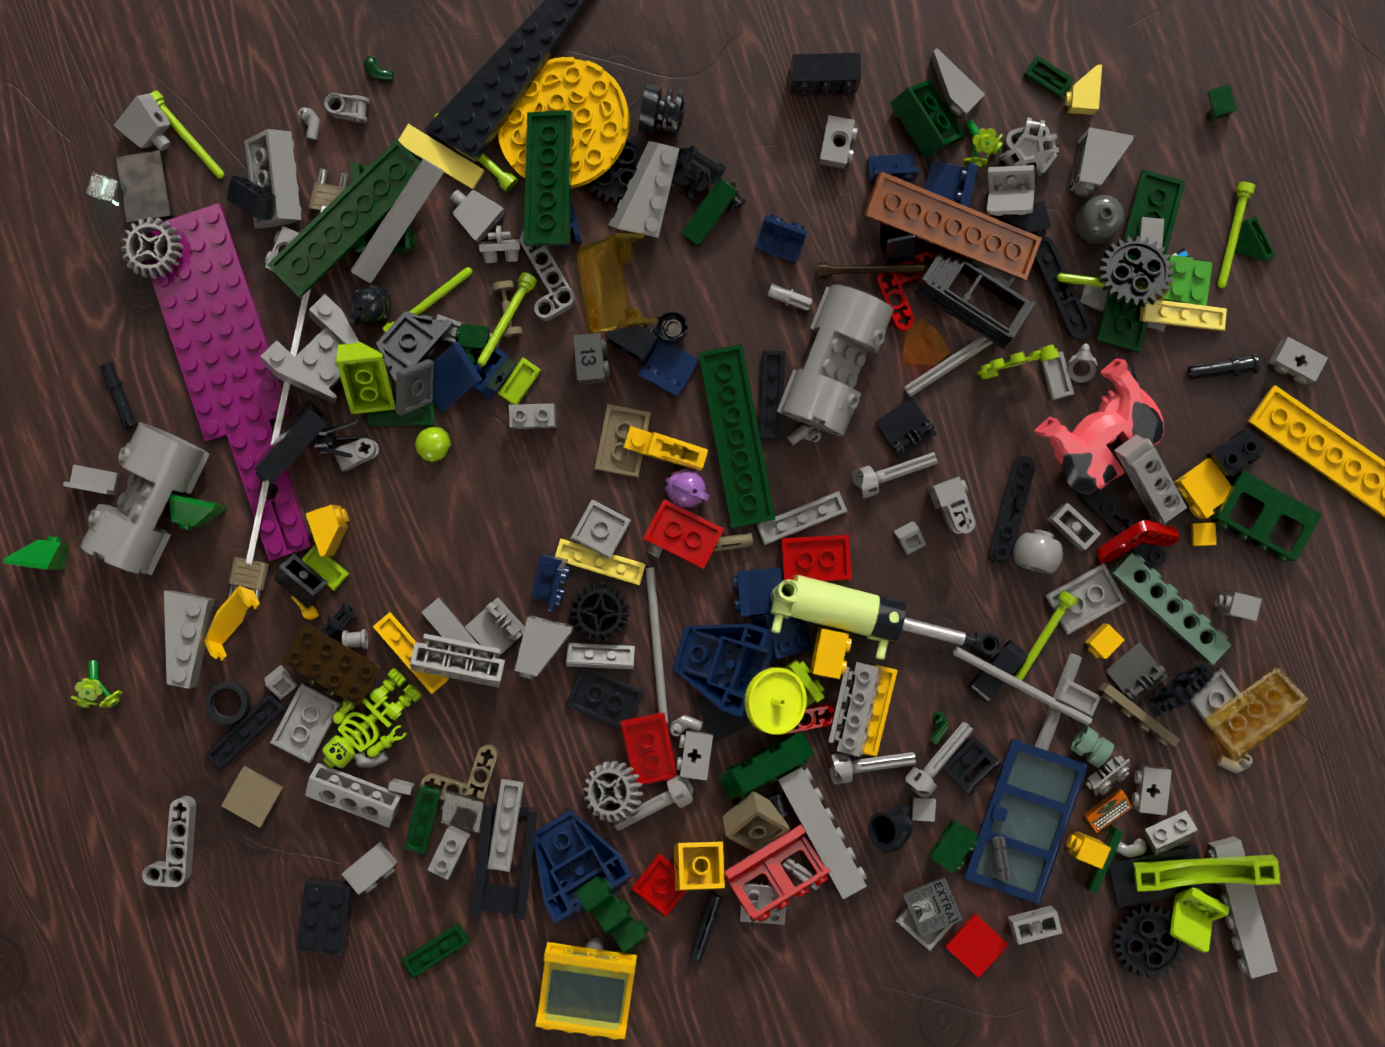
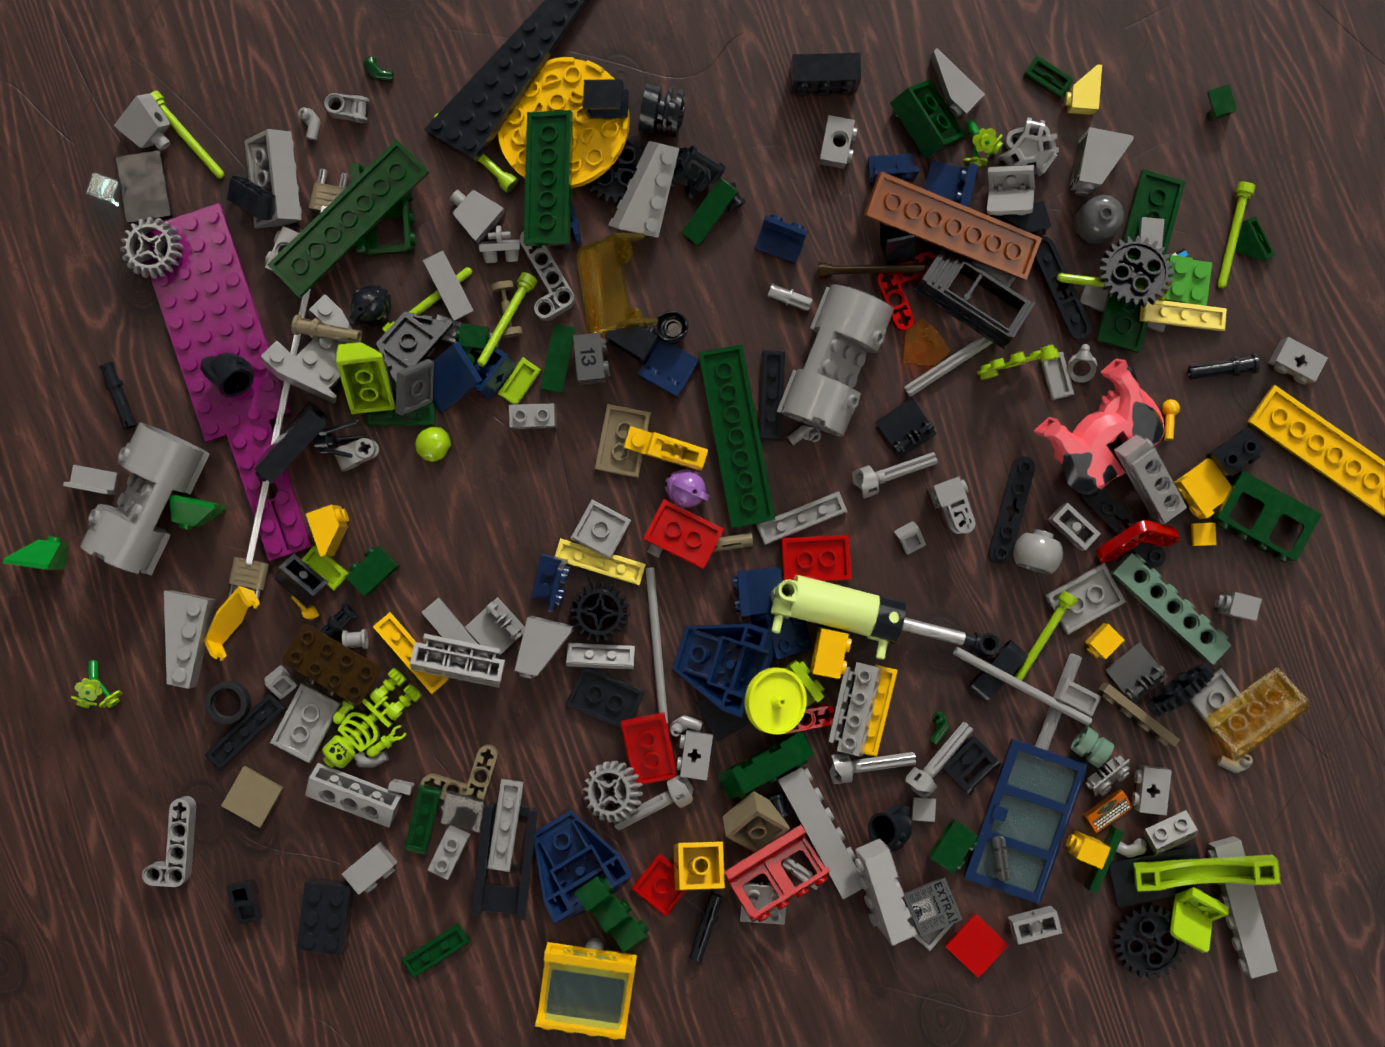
light grey tile [351,158,444,284] -> none
light yellow tile [398,124,485,190] -> none
none -> black helmet [200,352,255,397]
none -> black brick [226,879,262,924]
none -> dark tan pin [291,315,362,343]
none -> dark green brick [346,546,401,597]
none -> light grey tile [423,251,474,321]
none -> dark green tile [540,323,576,394]
none -> black piece [582,79,629,119]
none -> light grey wedge [855,839,917,946]
none -> yellow bar [1161,399,1180,441]

